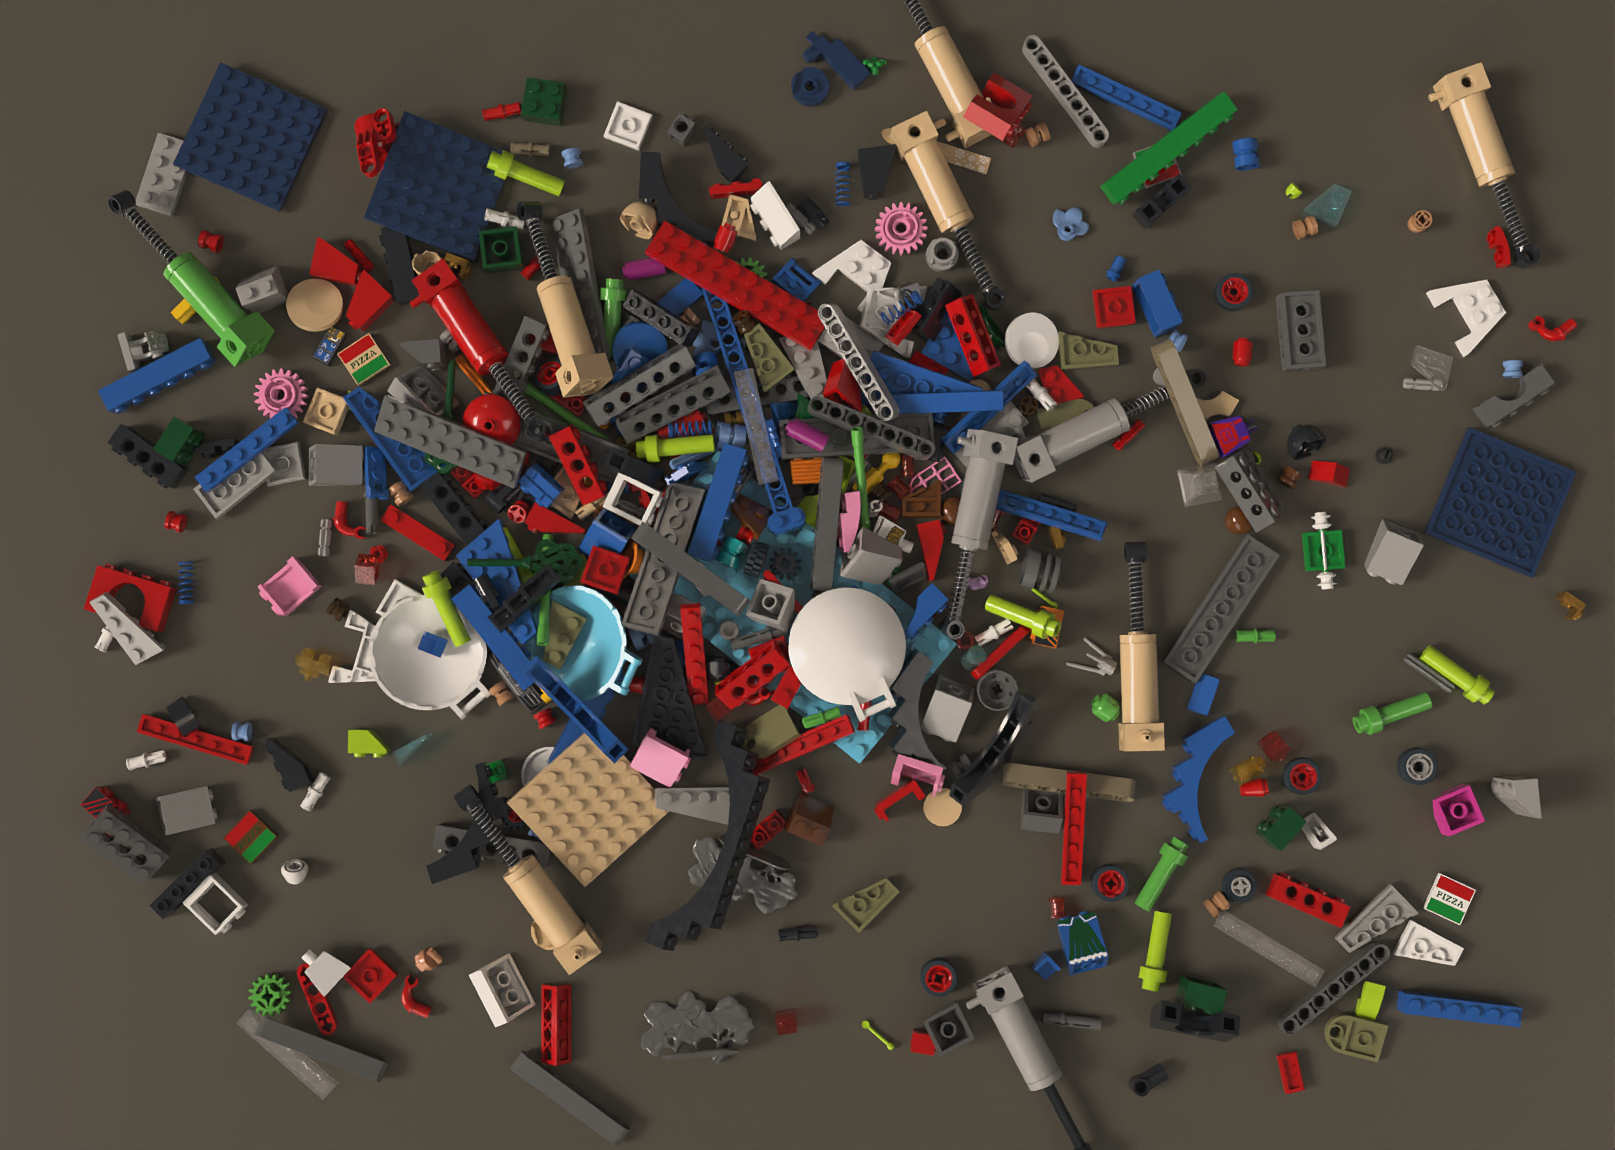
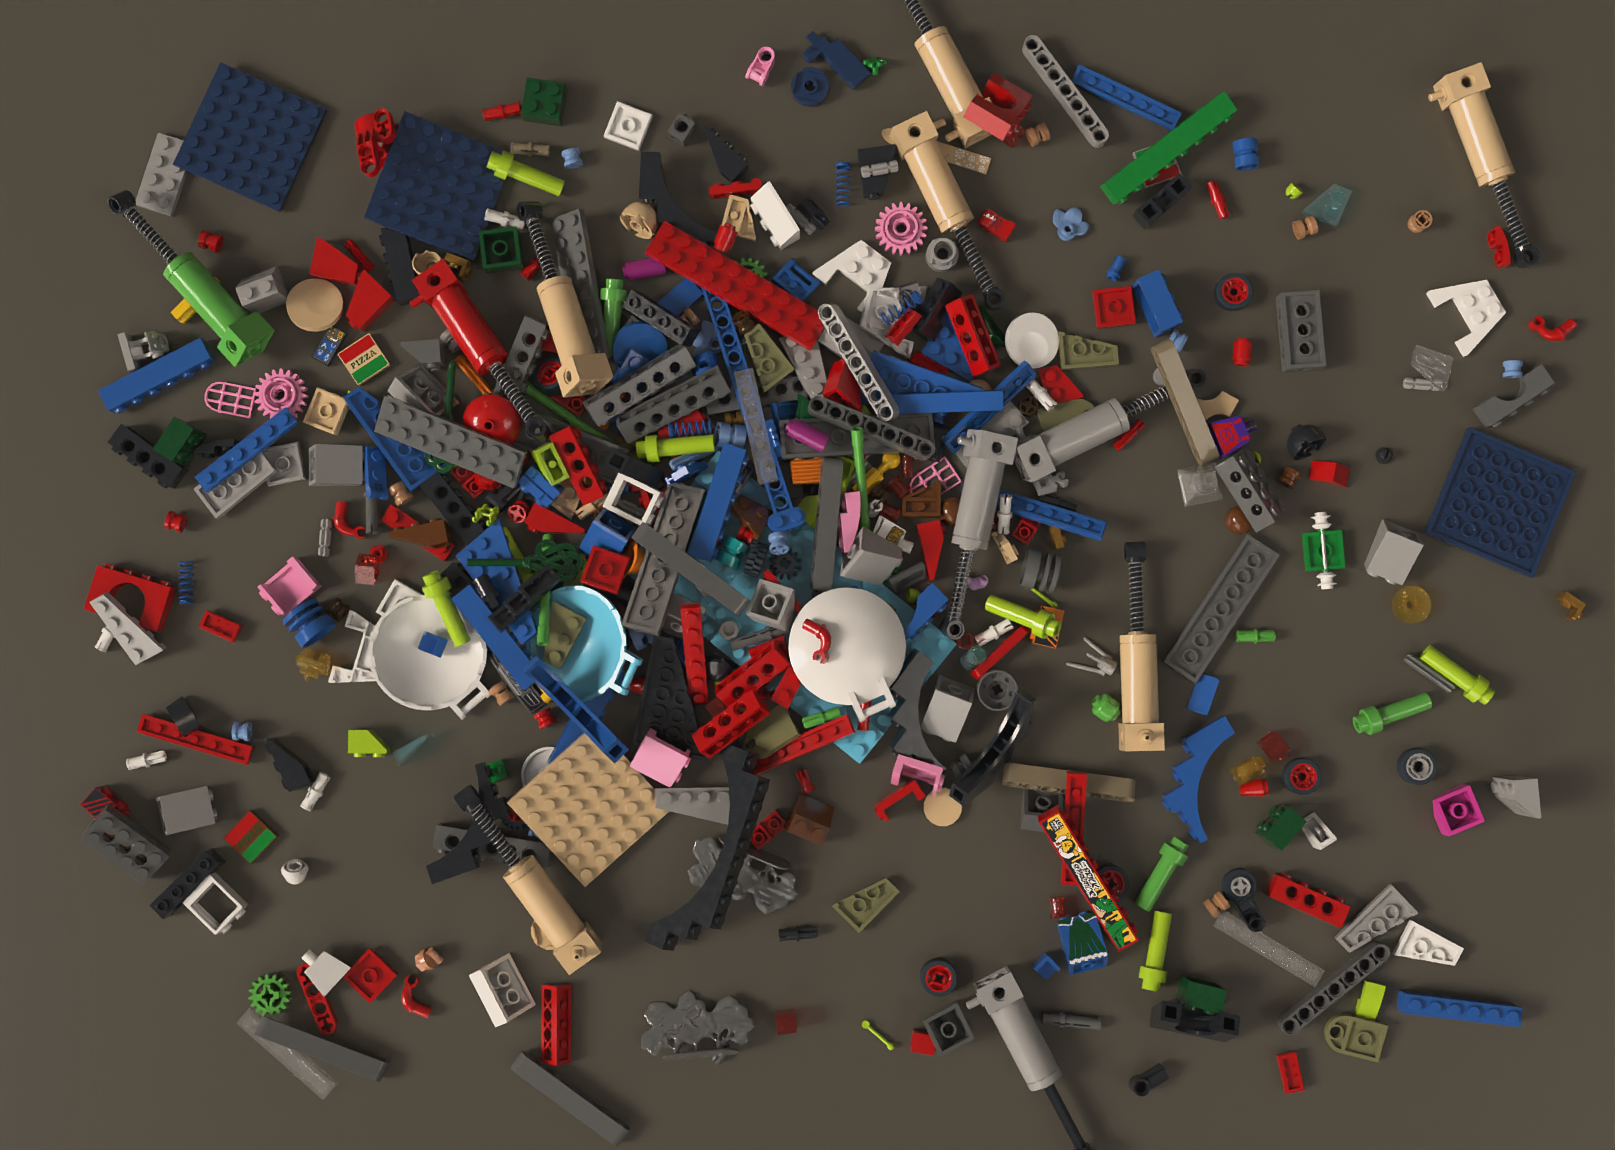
tile [1423,873,1476,925] -> none
none -> red plate [199,610,243,643]
none -> bright pink window [205,382,257,419]
none -> blue wheel [282,598,336,648]
none -> reddish brown slope [387,518,452,549]
none -> lime piece [472,504,499,526]
none -> lime slope [530,442,569,486]
none -> red brick [692,689,770,759]
none -> bright pink piece [745,47,775,87]
none -> medium blue wheel [768,532,789,555]
none -> red piece [802,619,831,664]
none -> light grey axle [861,160,899,178]
none -> lime hinge [906,588,920,604]
none -> red leg [977,209,1016,242]
none -> white pin [997,494,1012,534]
none -> light grey plate [1032,472,1069,496]
none -> brick [1037,805,1139,952]
none -> red pin [1205,180,1231,220]
none -> black piece [1233,894,1266,932]
none -> clear yellow dish [1392,585,1431,624]

